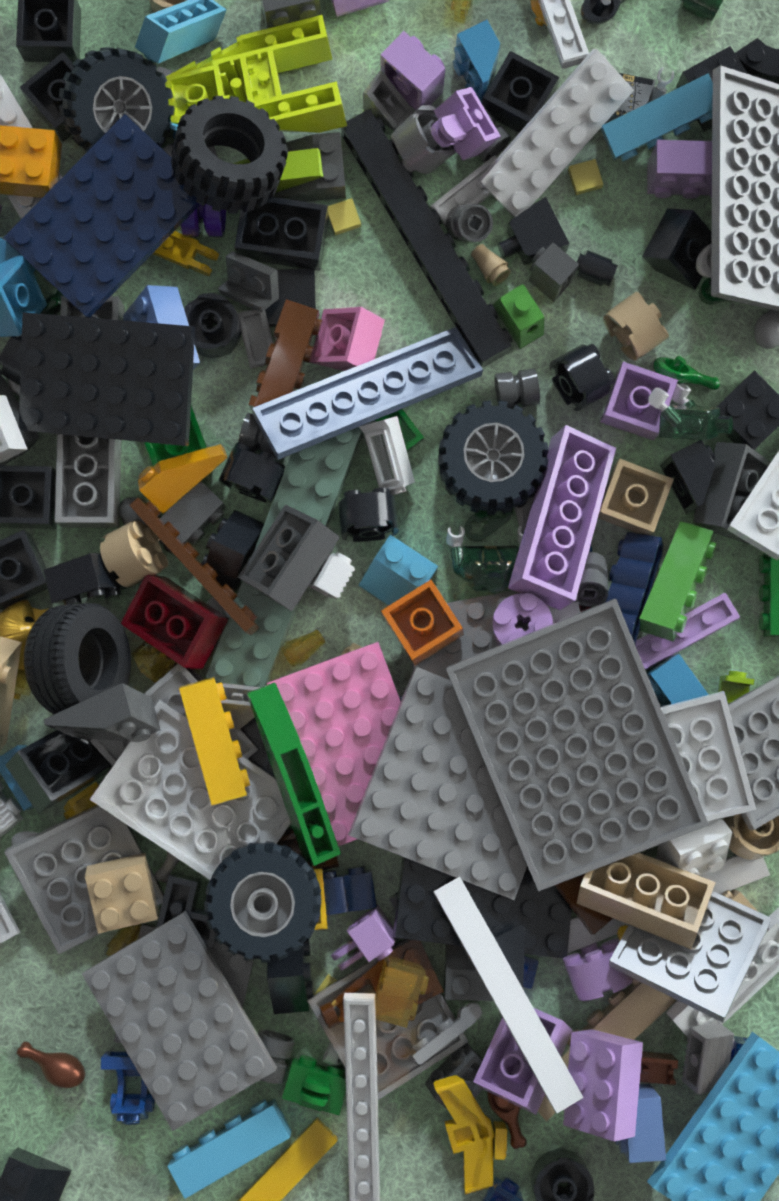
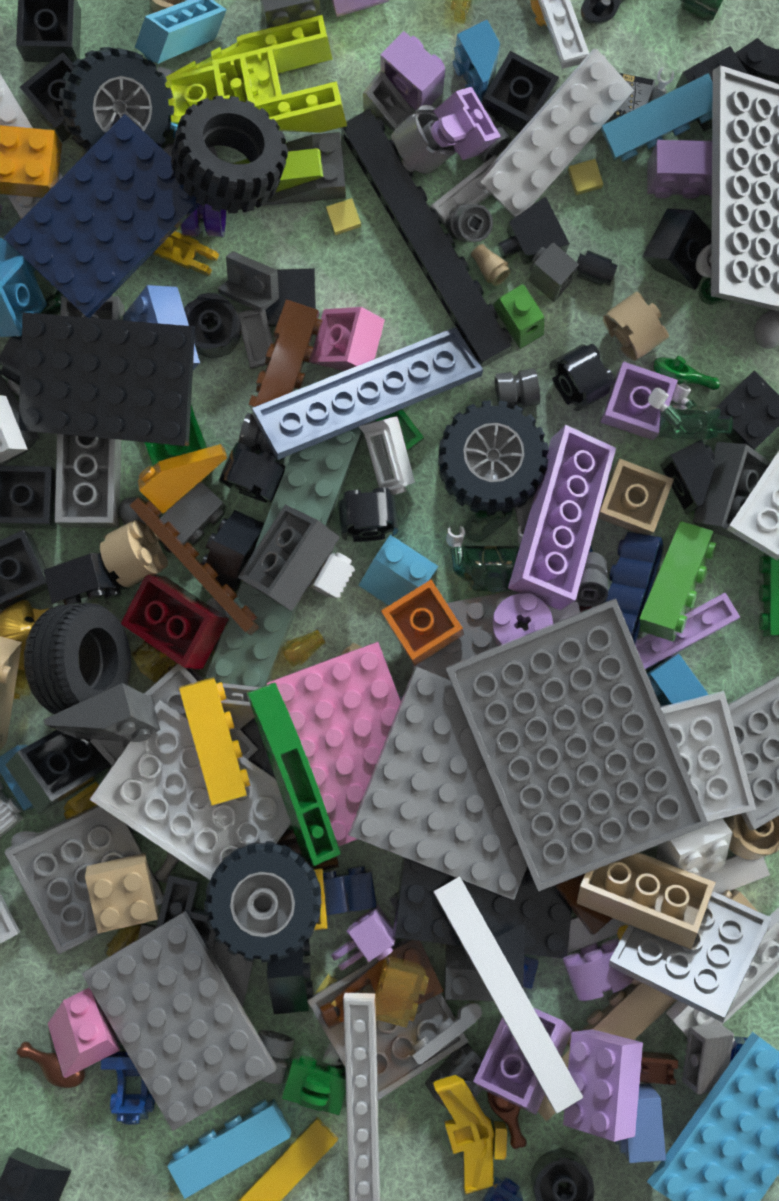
black brick [234,197,329,271] -> none
lime bracket [718,671,754,704] -> none
none -> bright pink slope [48,988,120,1078]

